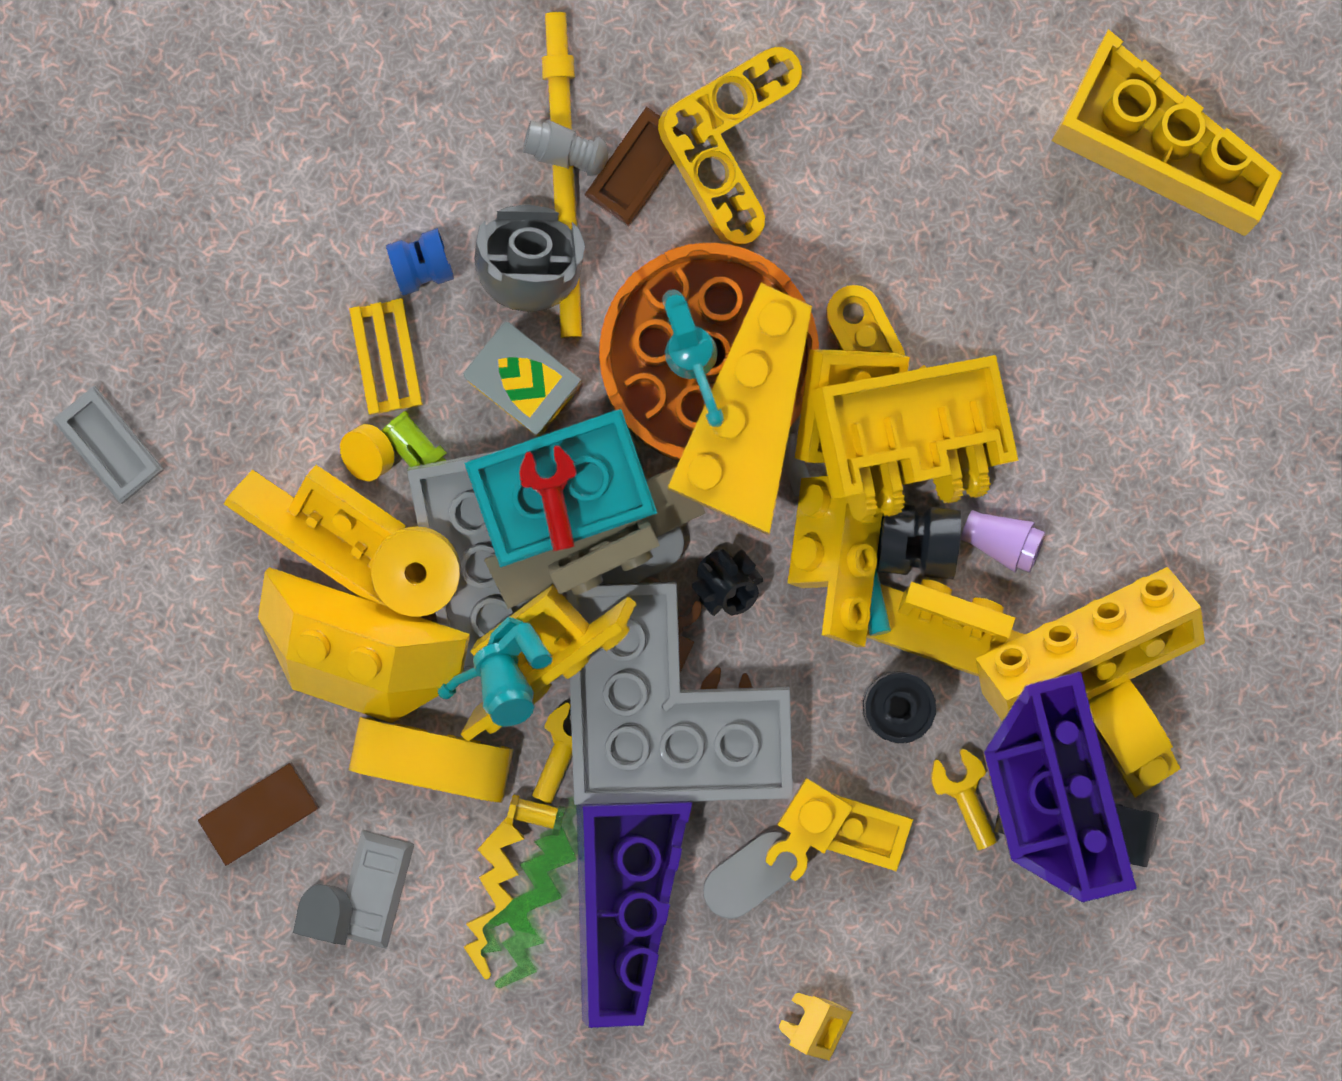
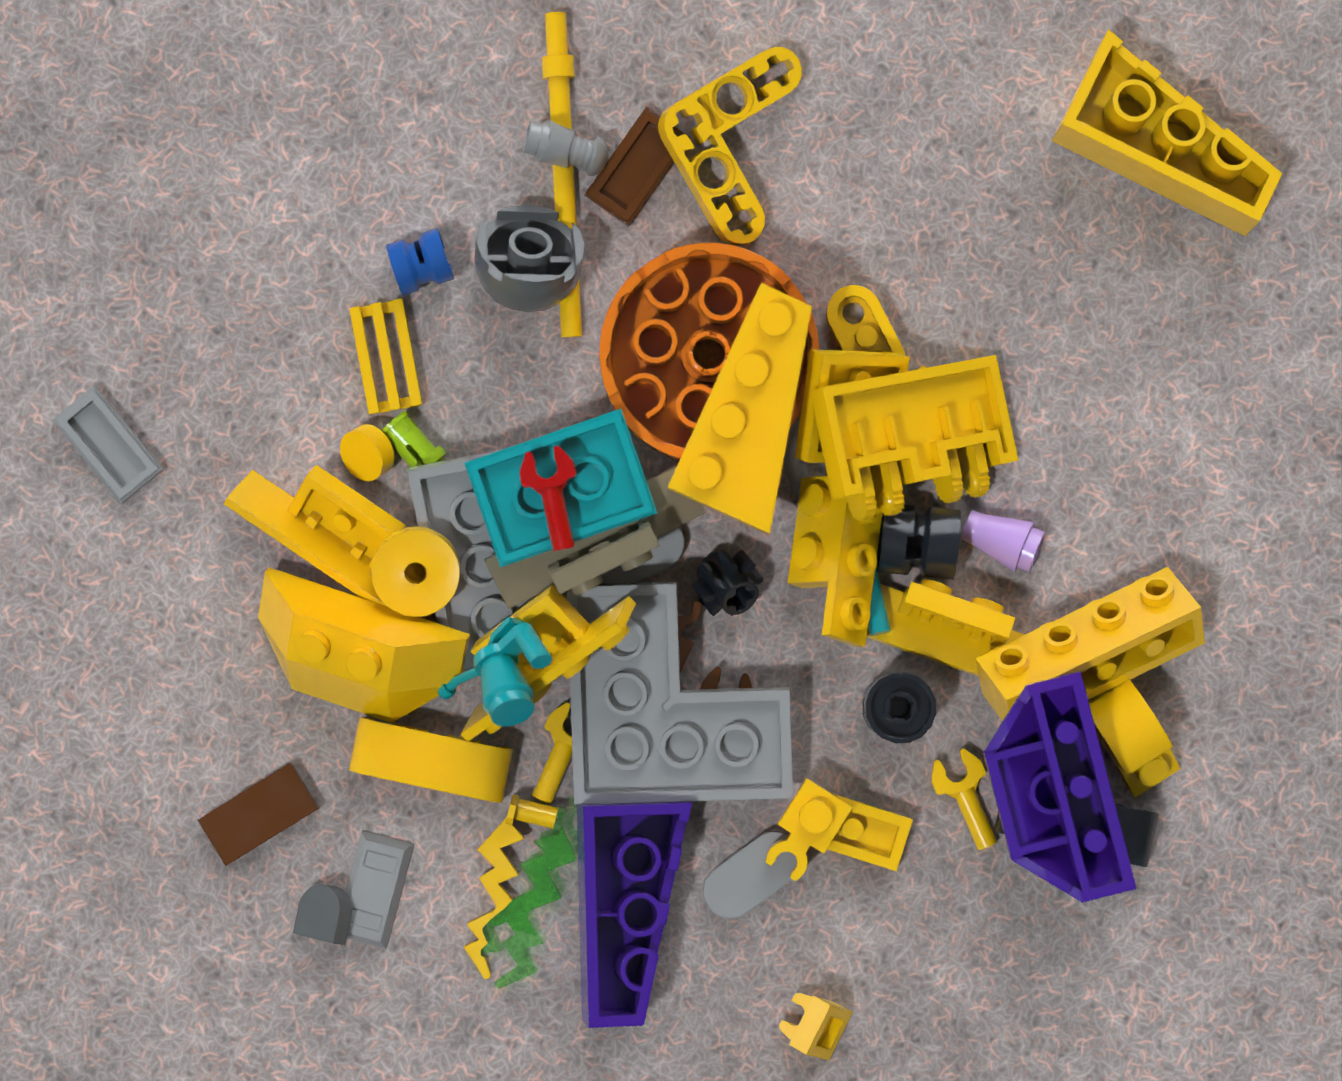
light grey piece [464,322,583,437] -> none
teal piece [662,289,724,427] -> none

